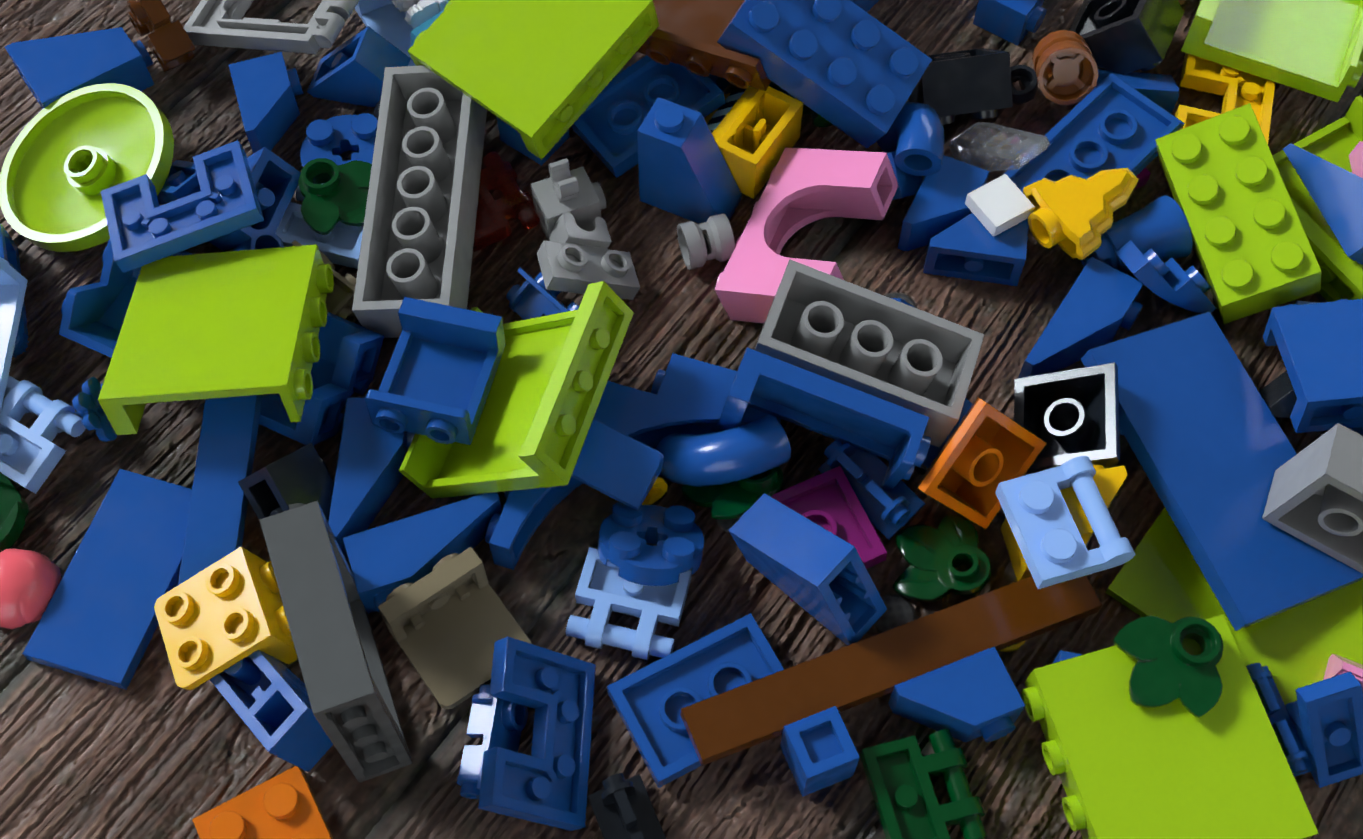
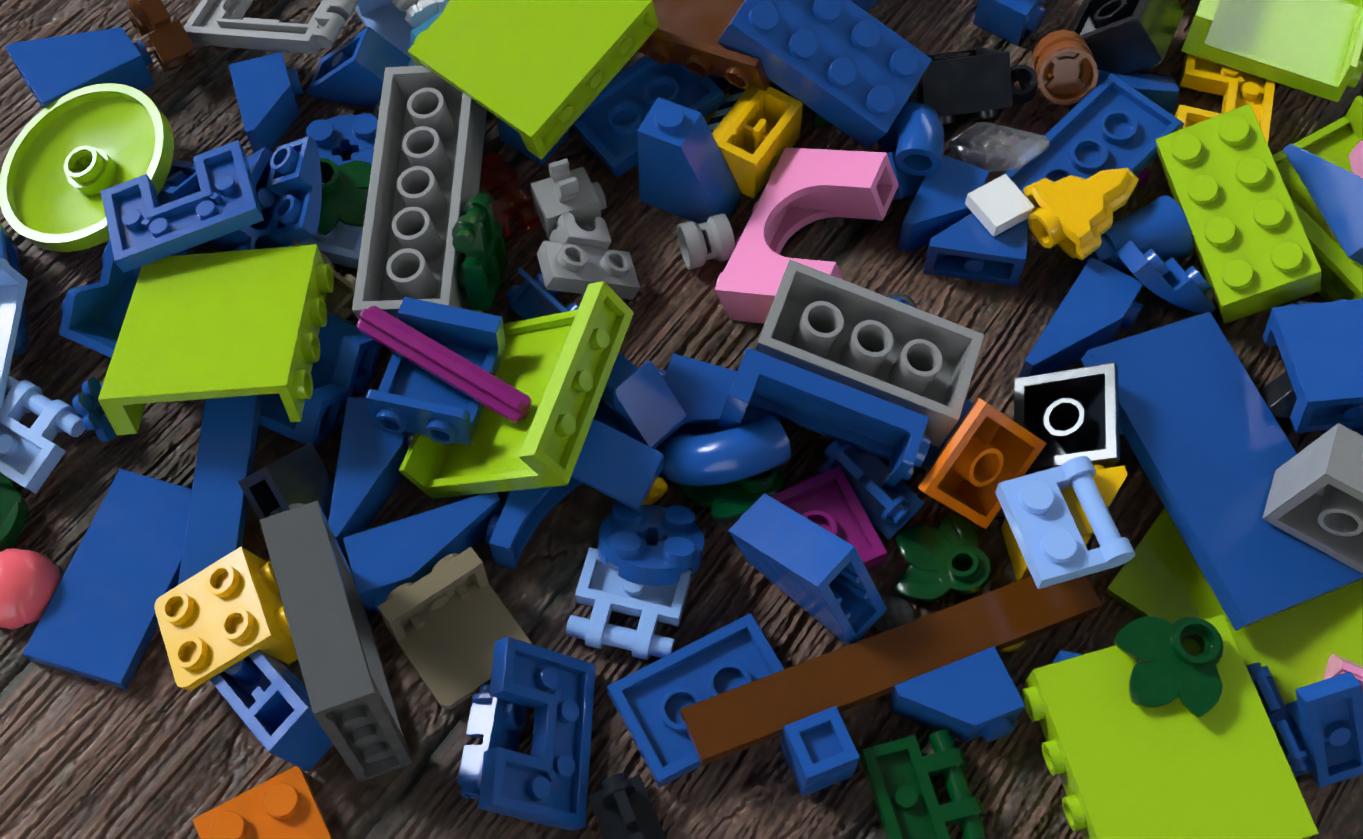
none -> blue slope [266,136,322,246]
none -> magenta axle [357,306,532,423]
none -> dark green plate [452,193,508,310]
none -> blue slope [598,352,687,449]

